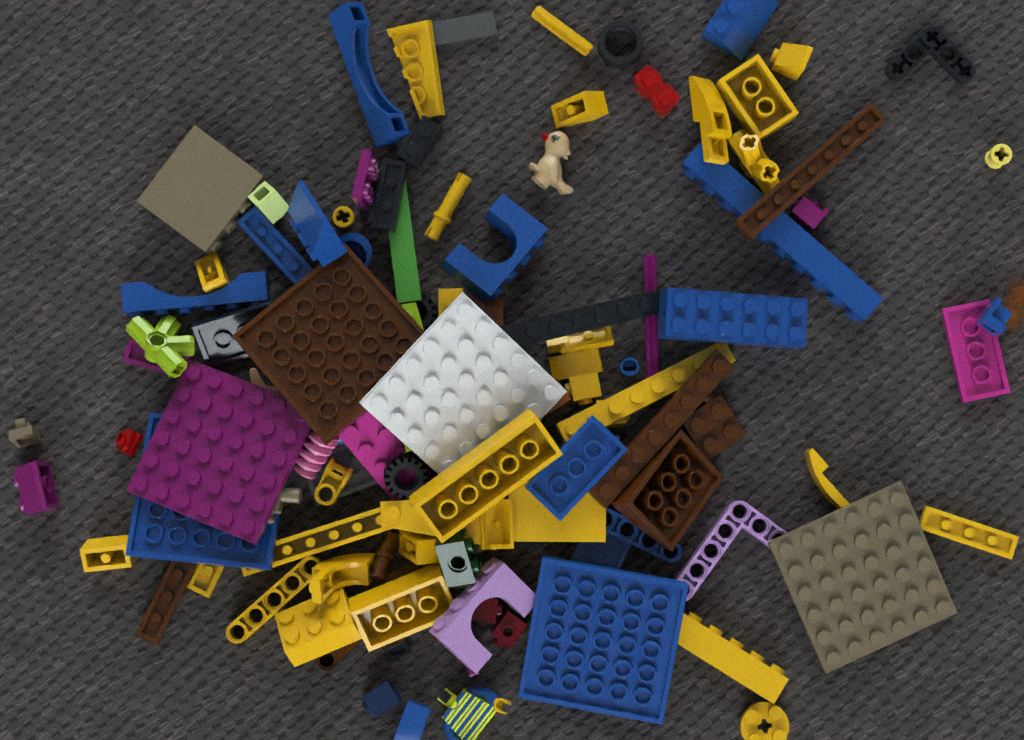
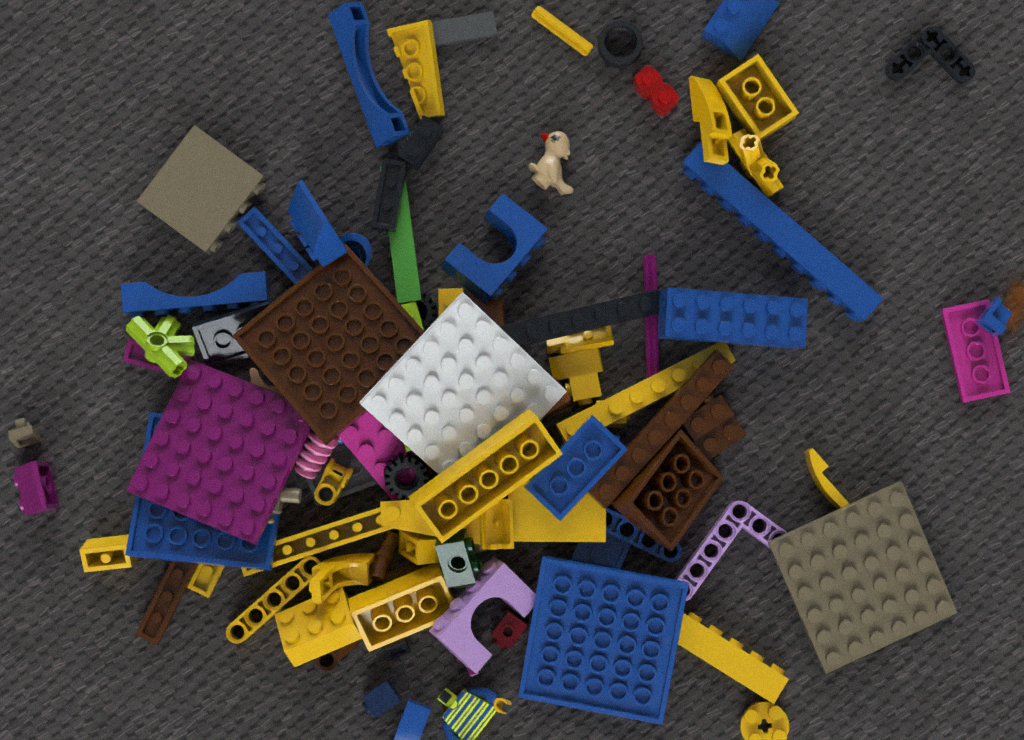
red plate [115,428,144,457] -> none
yellow slope [195,252,231,294] -> none
yellowish green brick [248,181,289,224] -> none
yellow bush [332,206,355,229] -> none
magenta plate [351,149,380,210] -> none
yellow pin [424,173,472,242] -> none
dark red brick [471,597,503,624] -> none
yellow slope [551,91,609,129] -> none
blue hinge [620,357,639,378] -> none
reddish brown plate [734,103,887,240] -> none
yellow slope [769,43,813,81] -> none
magenta brick [789,196,829,232] -> none
yellow plate [919,506,1019,560] -> none
light yellow bush [985,144,1012,169] -> none

